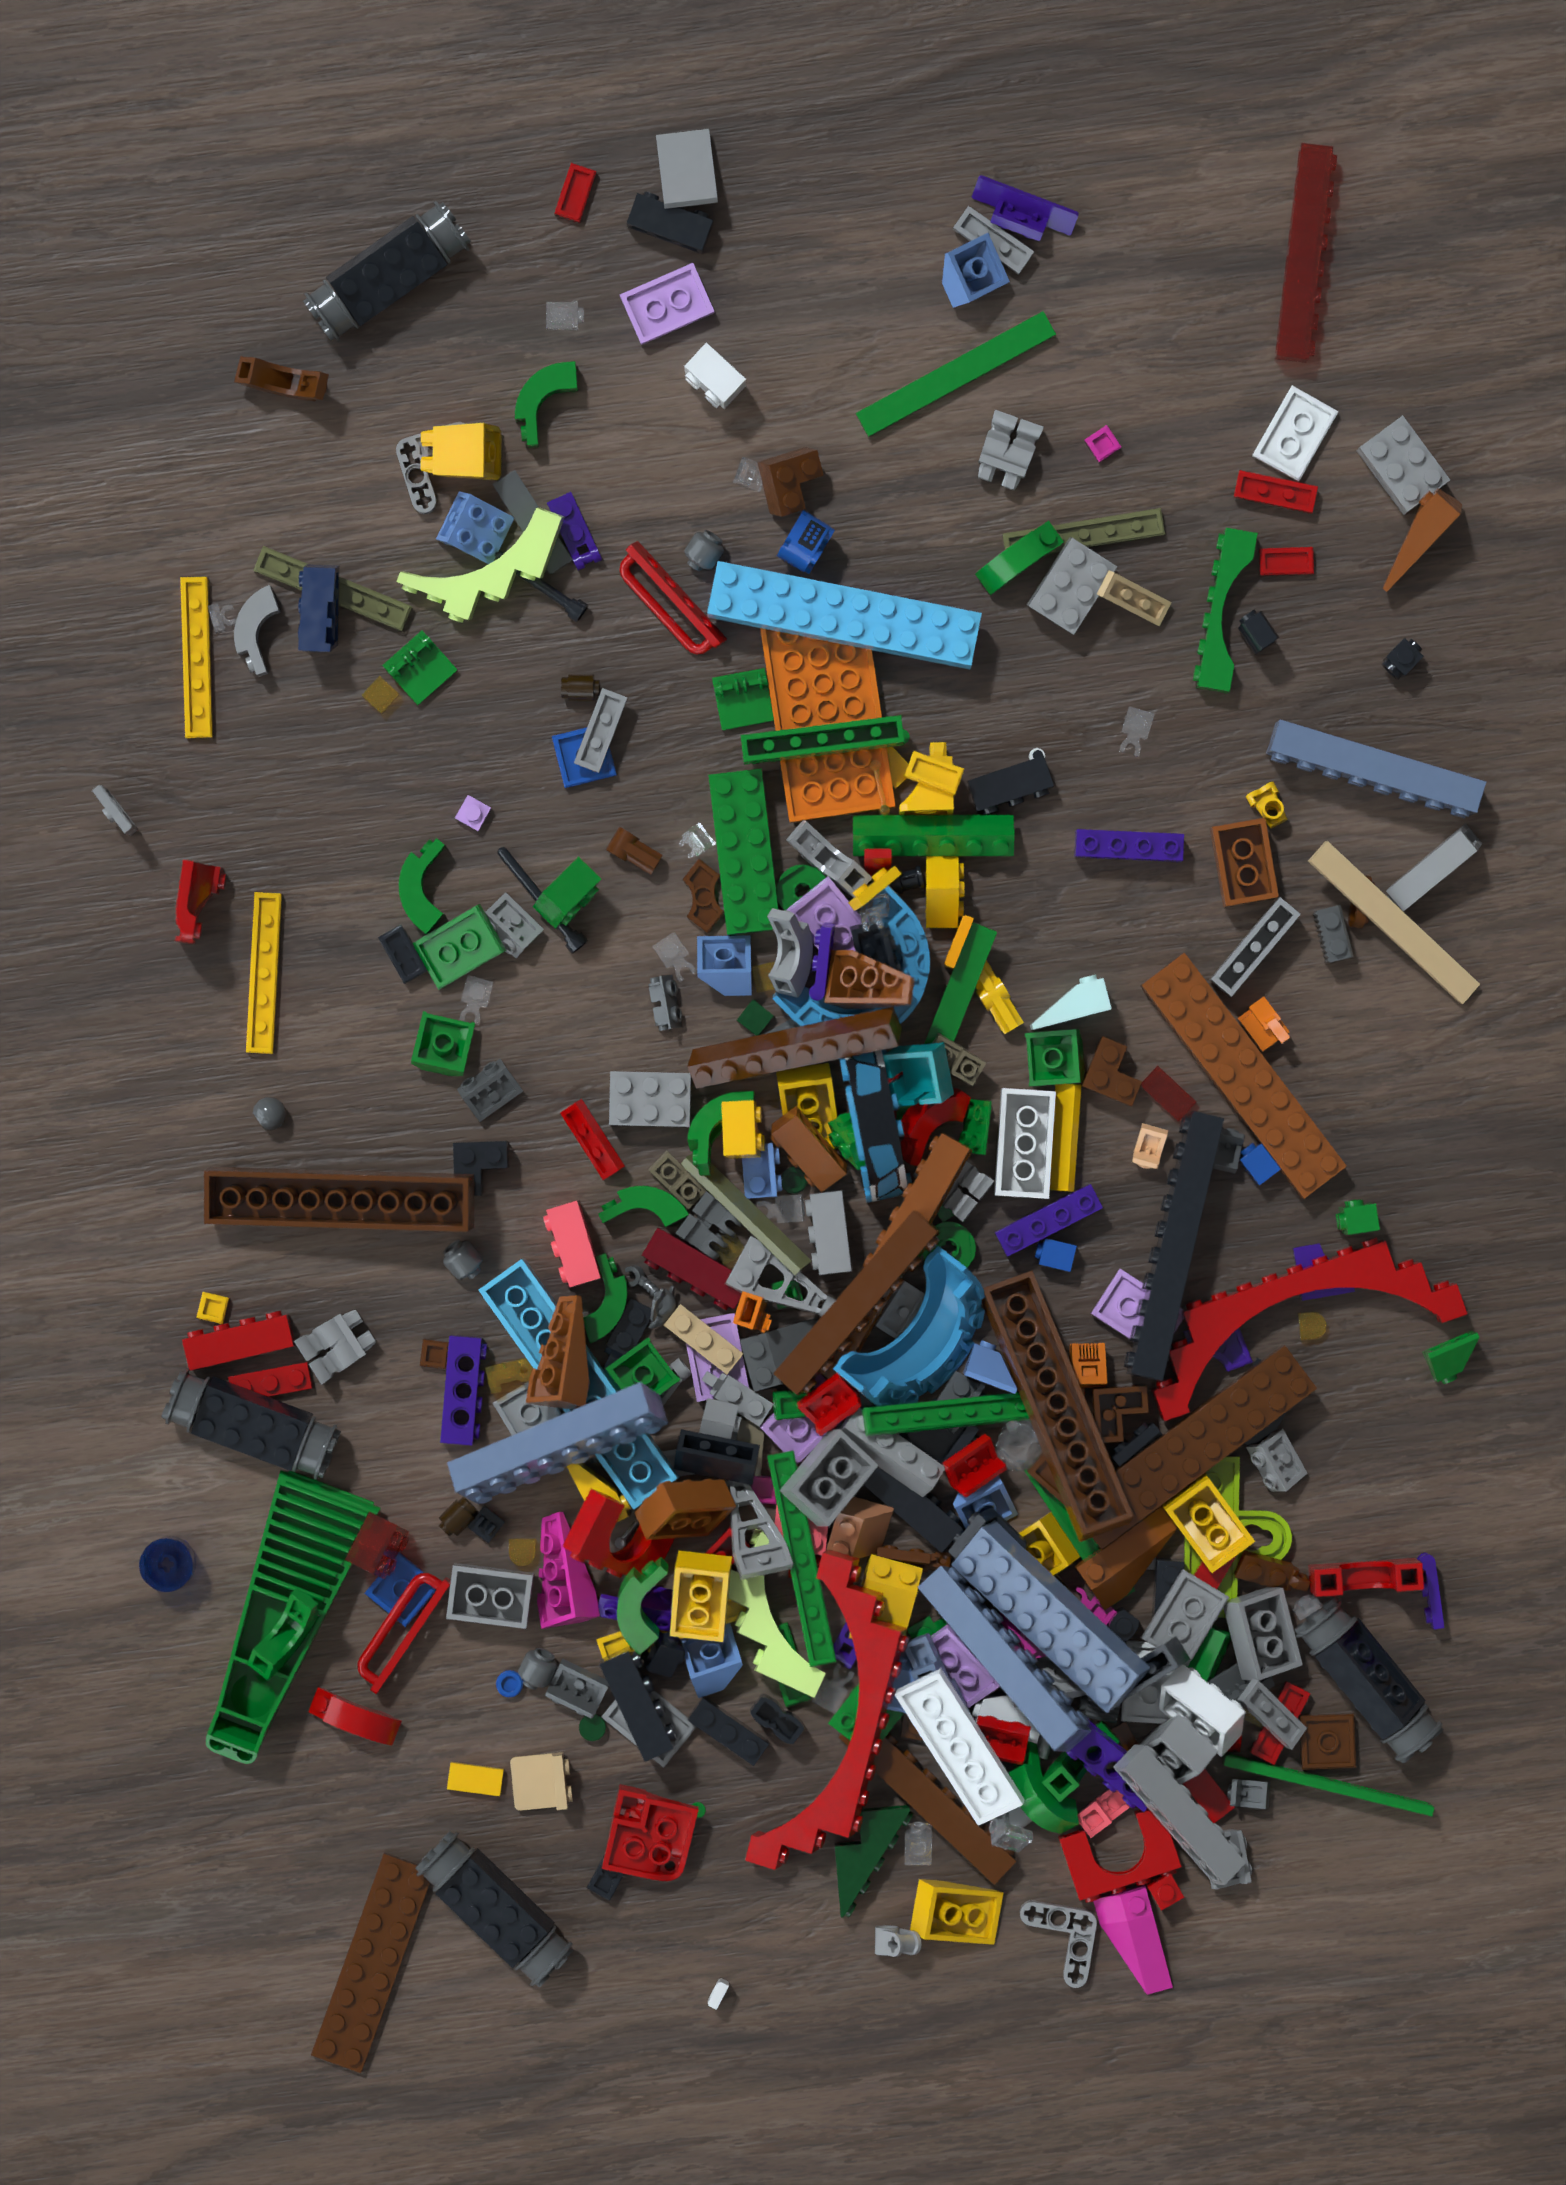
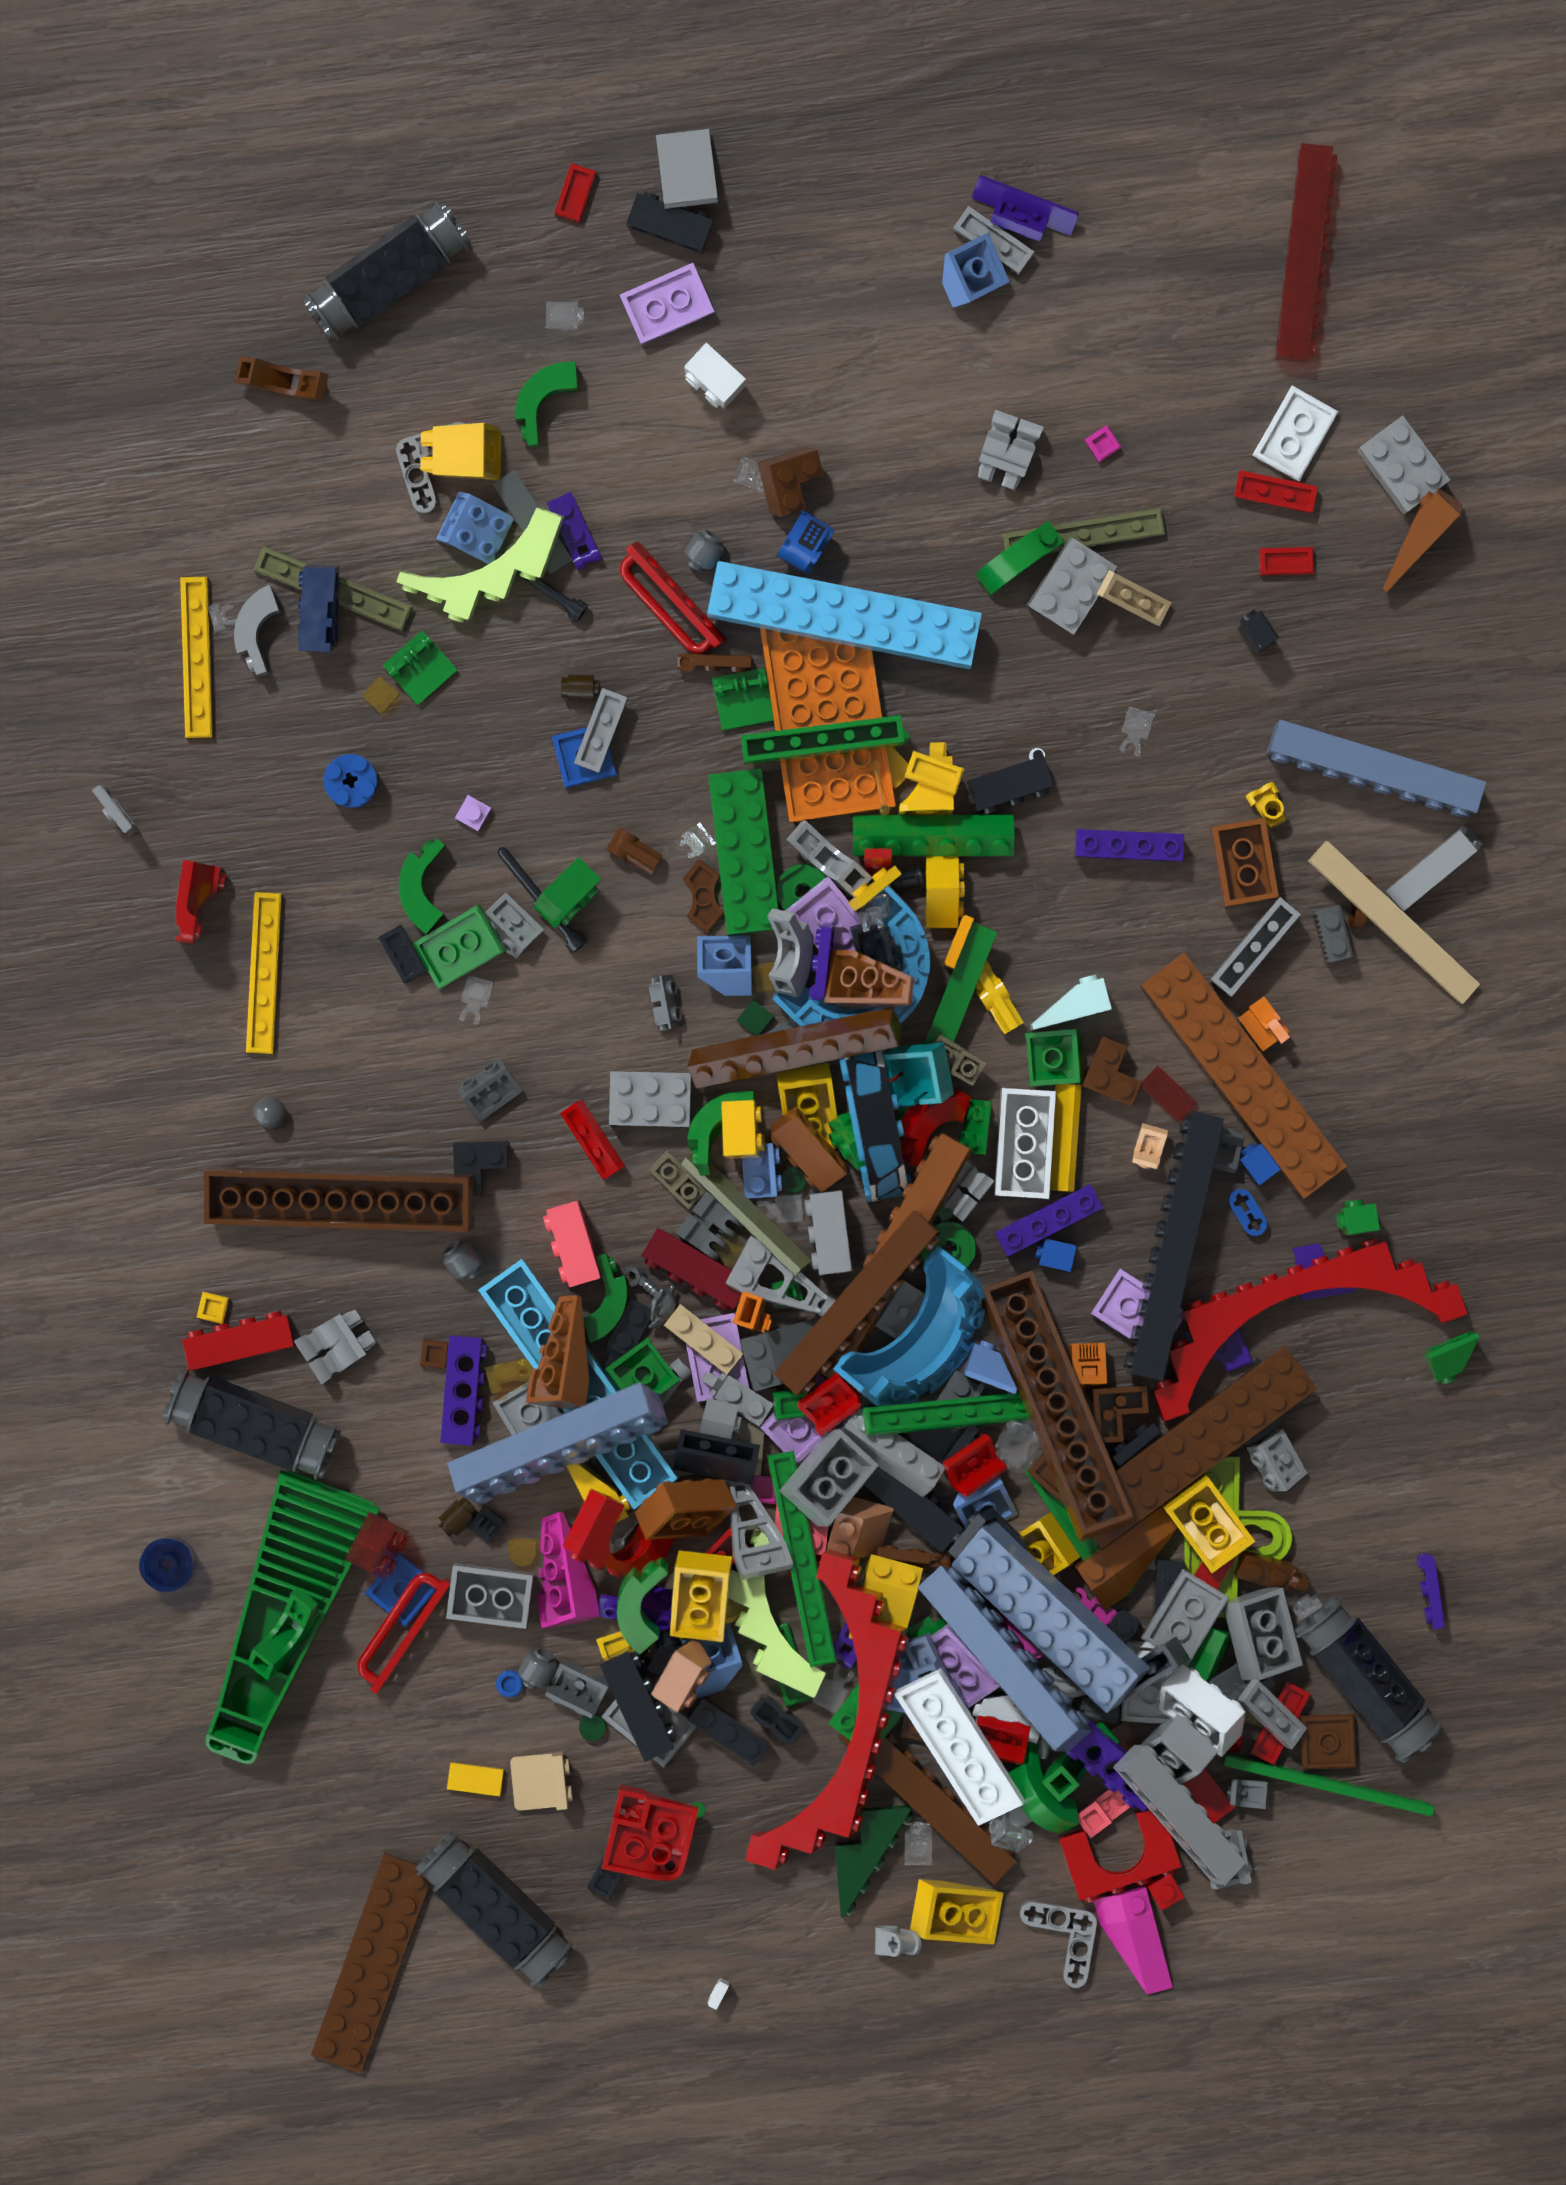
red plate [228,1362,313,1397] -> none
red arch [308,1687,402,1746] -> none
green slope [411,1011,475,1076] -> none
green arch [598,1186,689,1227] -> none
clear plate [652,932,697,982] -> none
green tile [856,311,1056,438] -> none
green arch [1193,528,1258,693] -> none
clear yellow tile [1298,1312,1326,1340] -> none
red arch [1308,1558,1424,1597] -> none
black brick [1382,638,1424,680] -> none
none -> blue brick [324,754,379,809]
none -> nougat slope [651,1639,712,1712]
none -> reddish brown hinge [677,653,752,672]
none -> blue beam [1228,1189,1267,1236]

